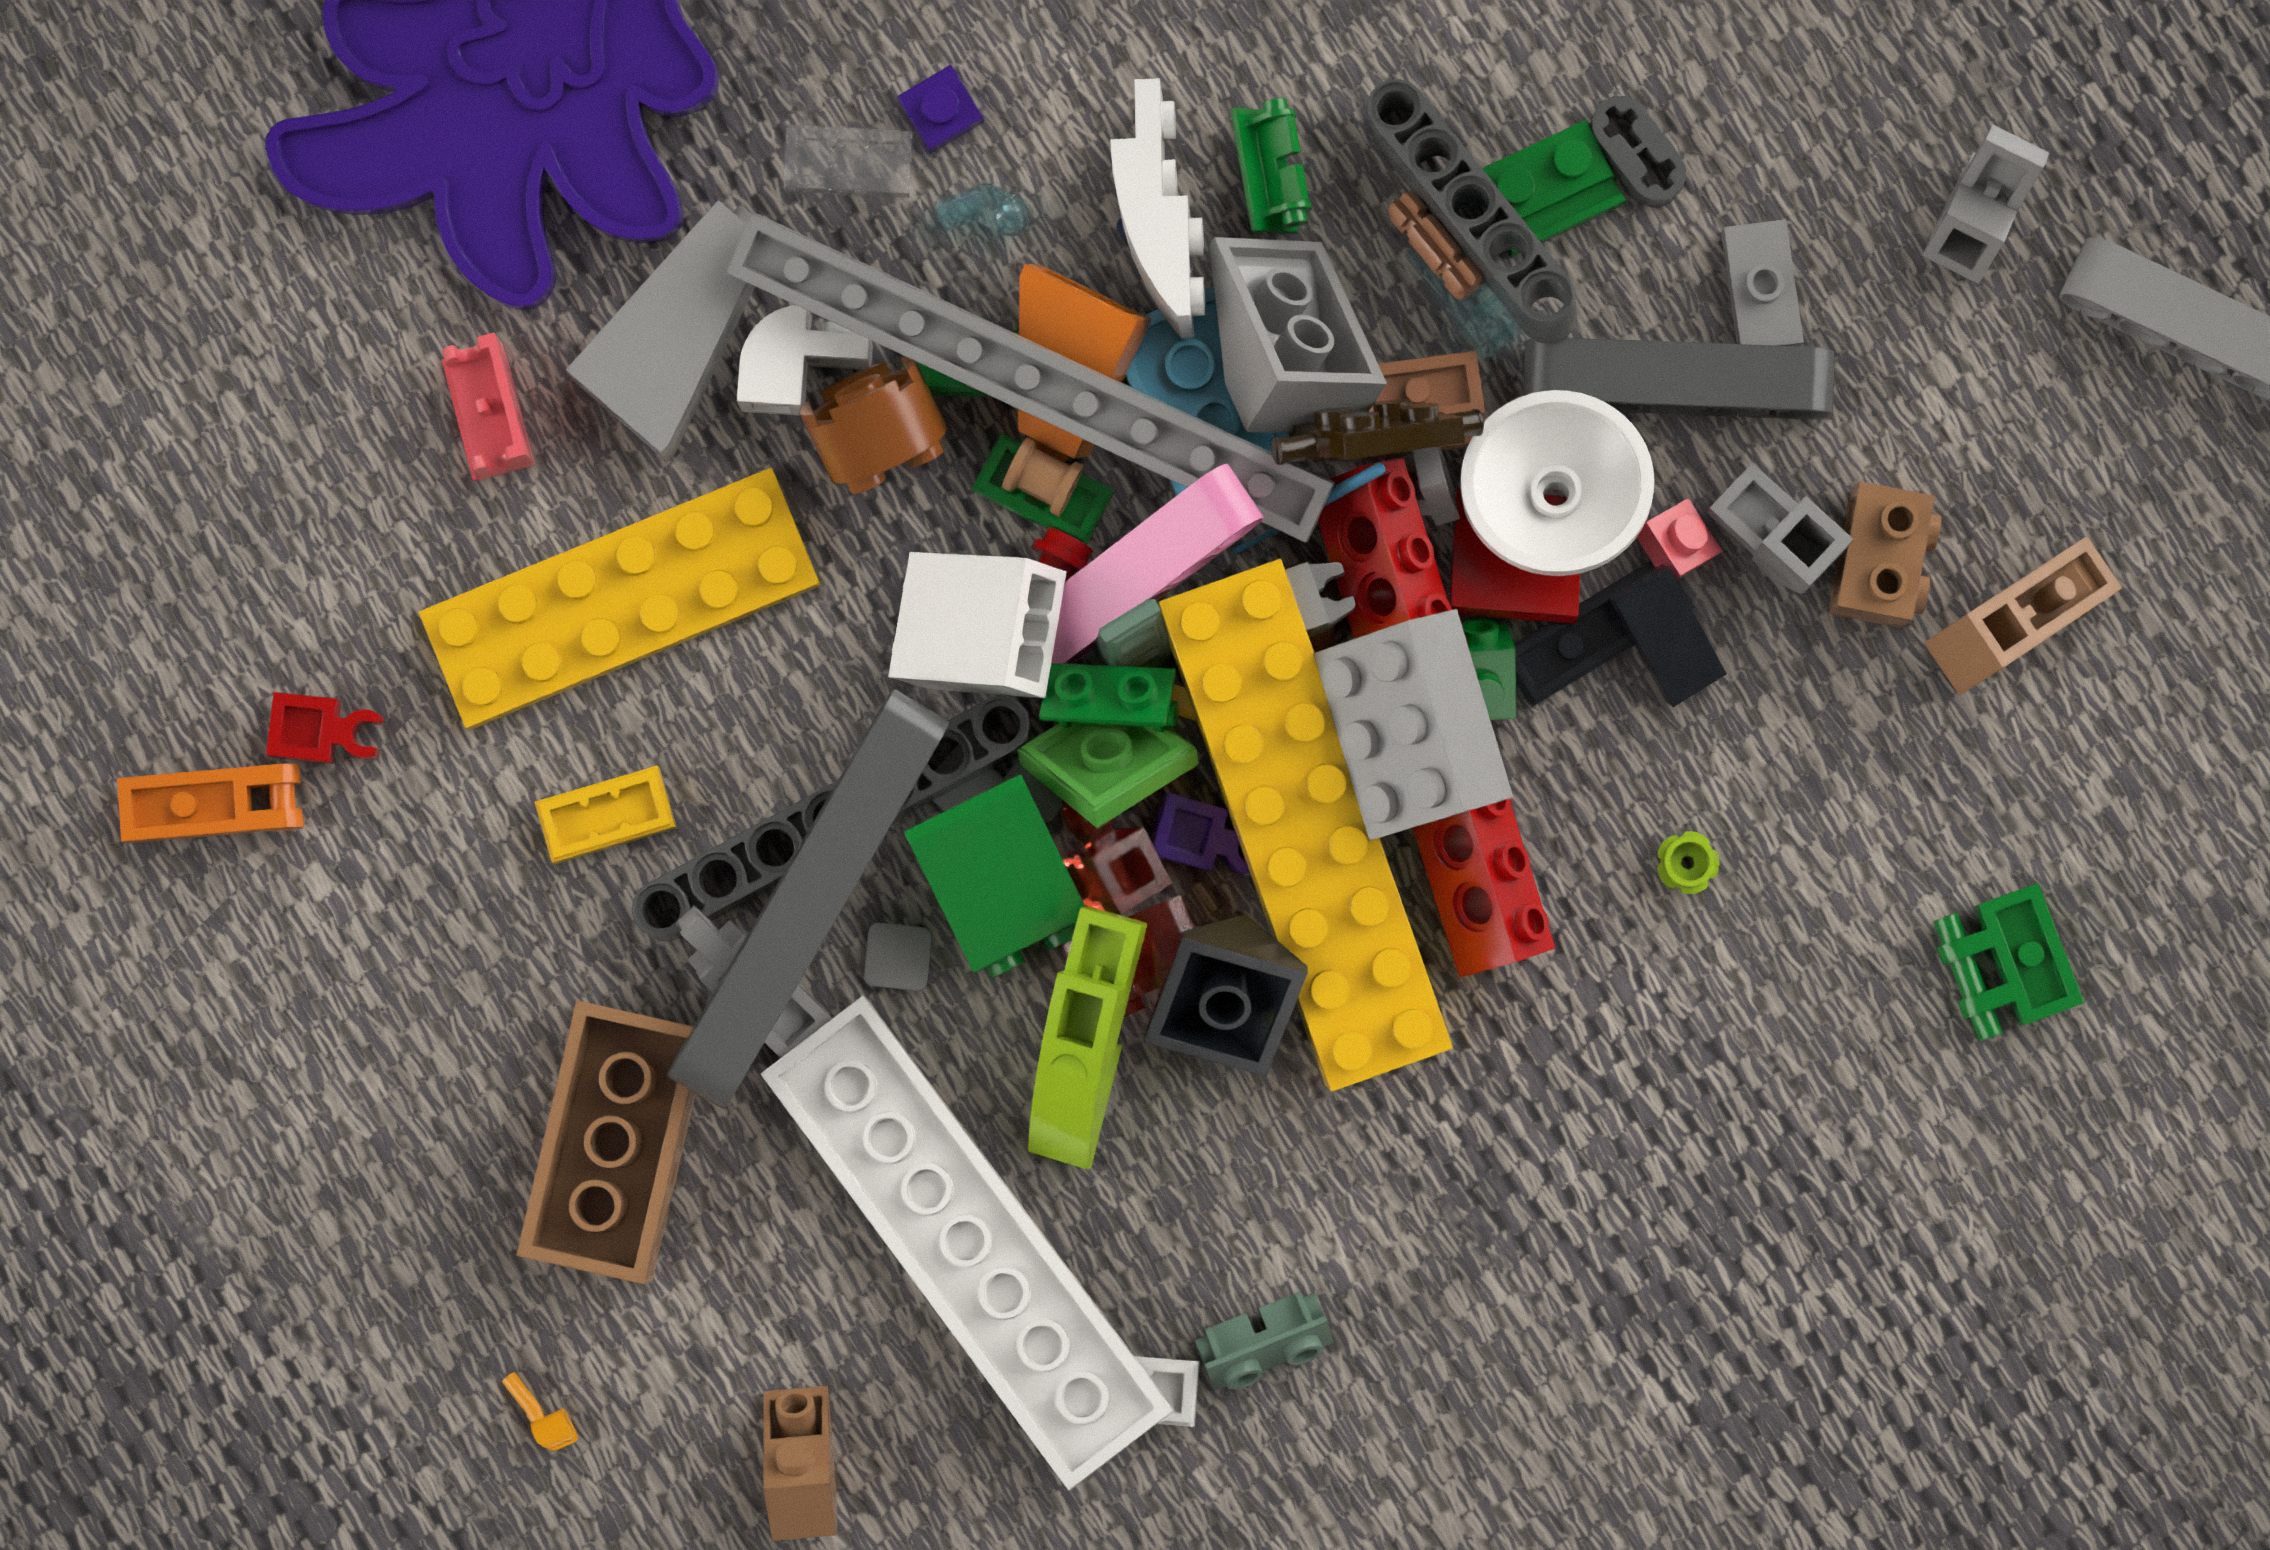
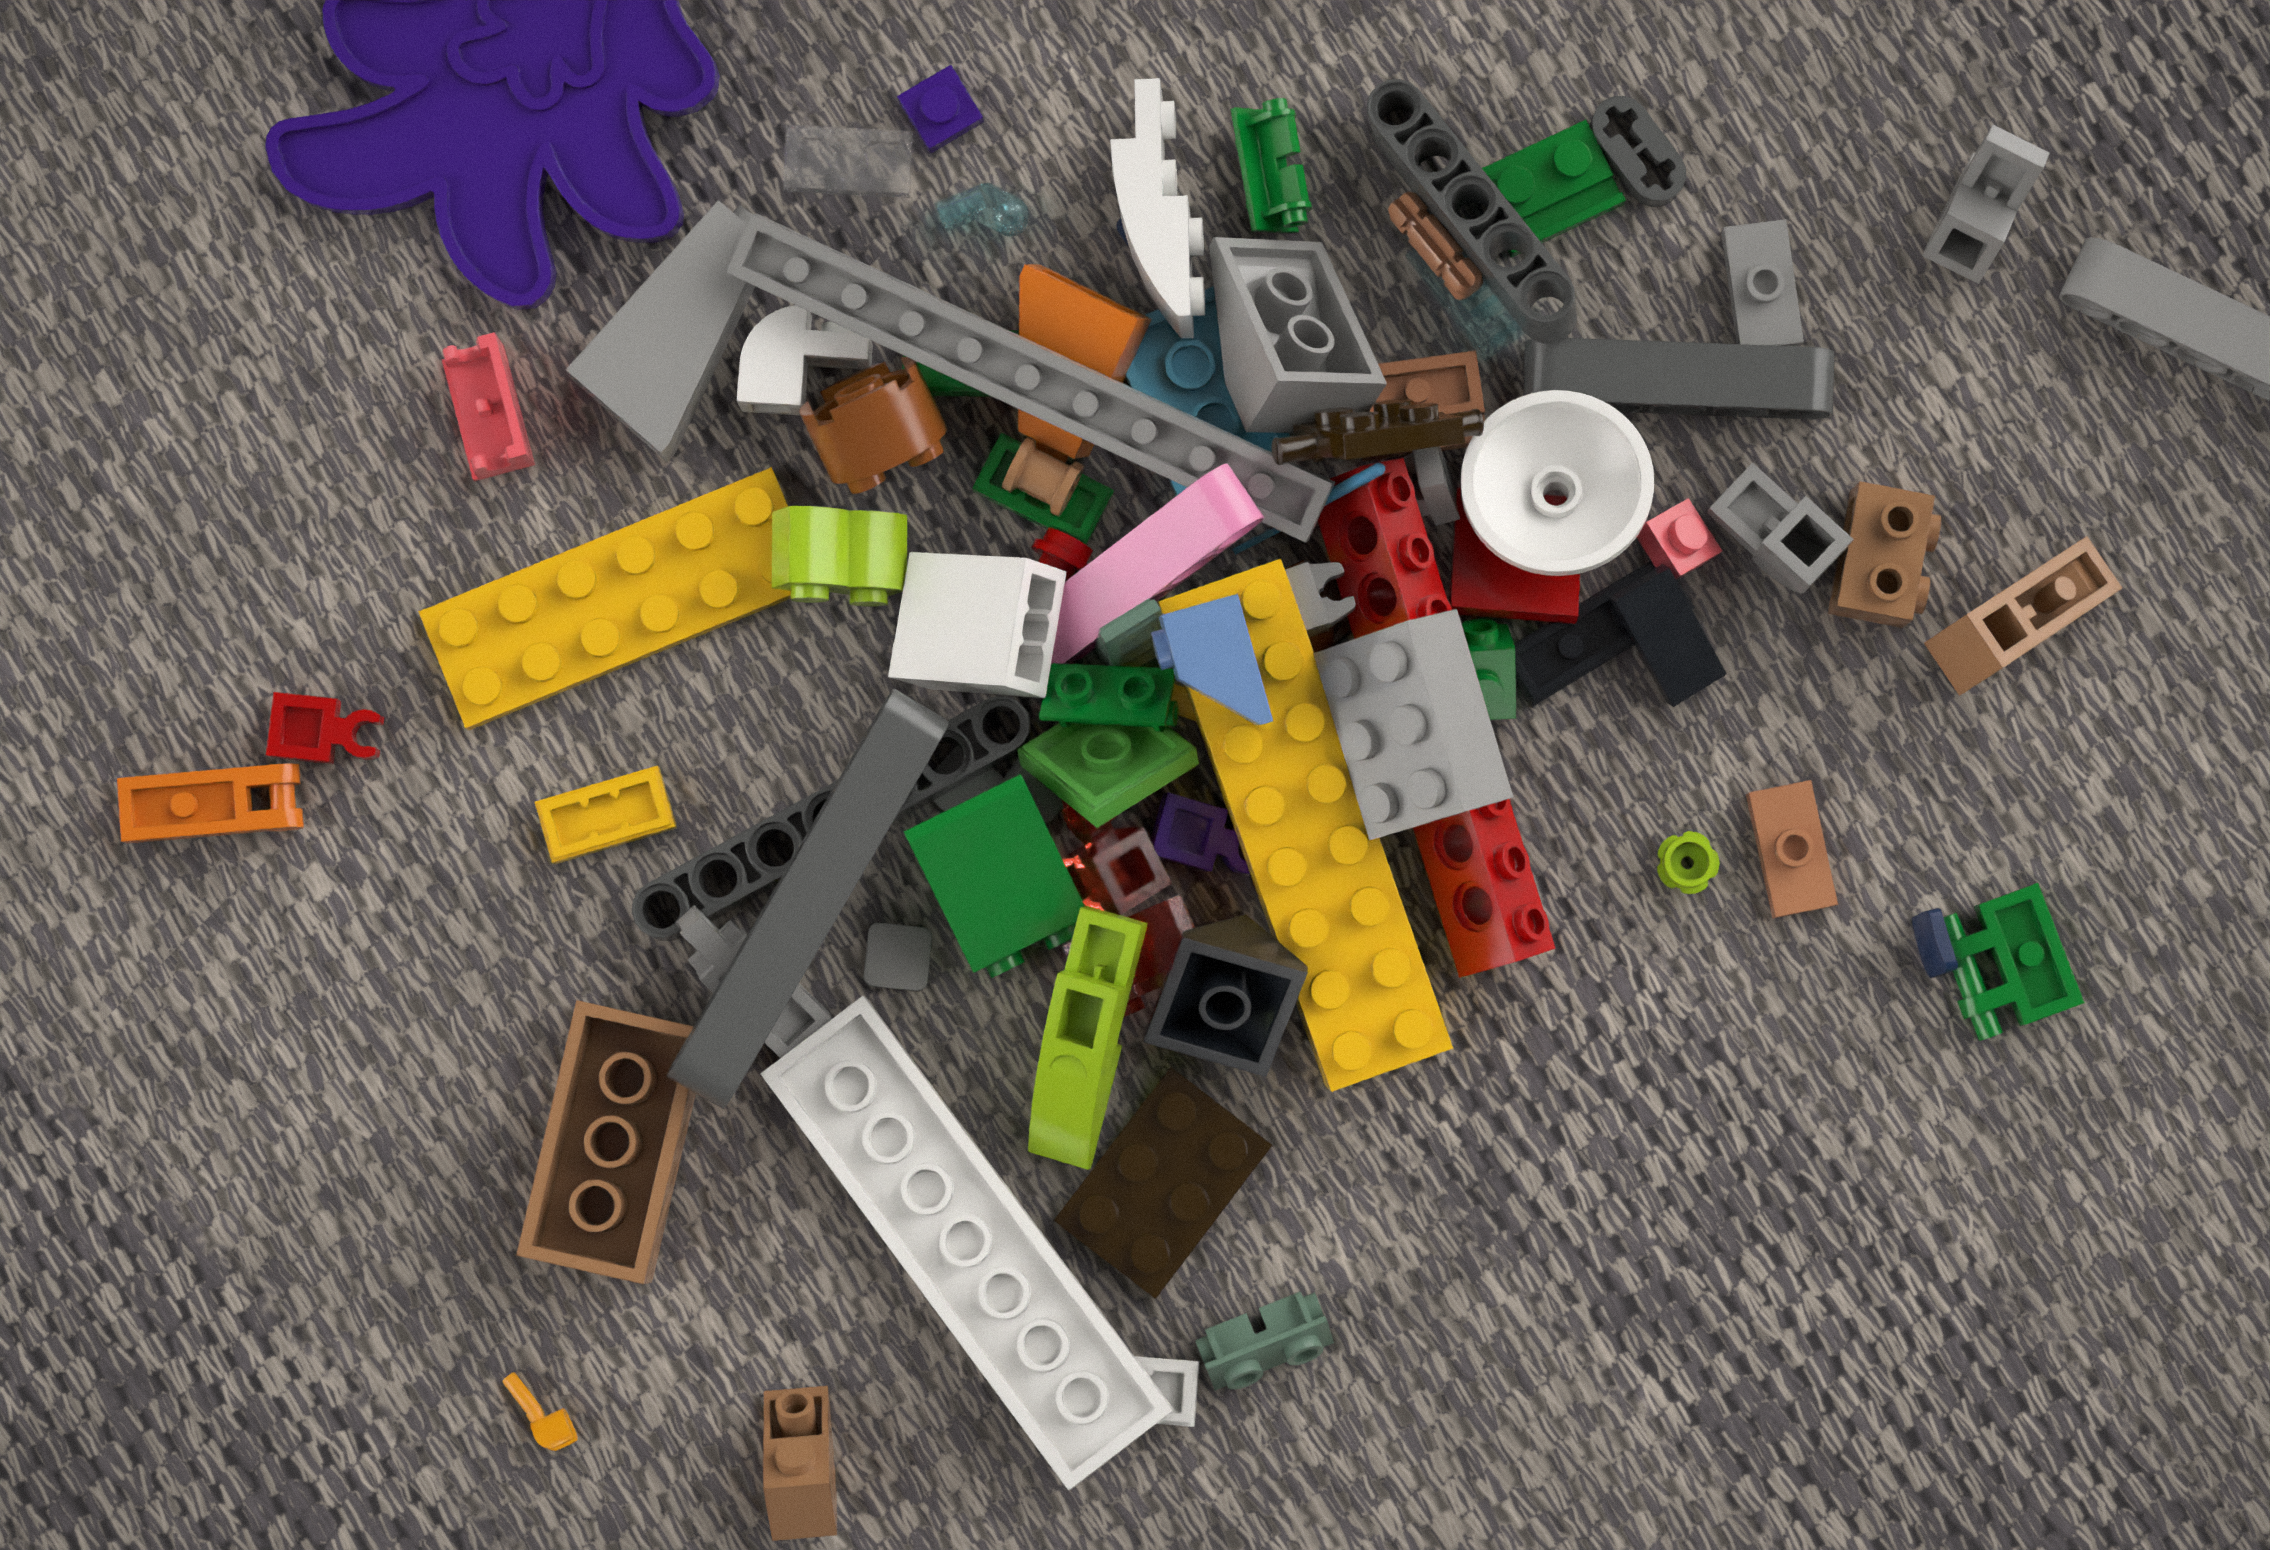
none -> lime brick [772,506,907,607]
none -> dark brown plate [1053,1067,1273,1299]
none -> medium blue slope [1151,594,1273,725]
none -> nougat plate [1746,780,1838,919]
none -> dark blue piece [1912,908,1958,979]

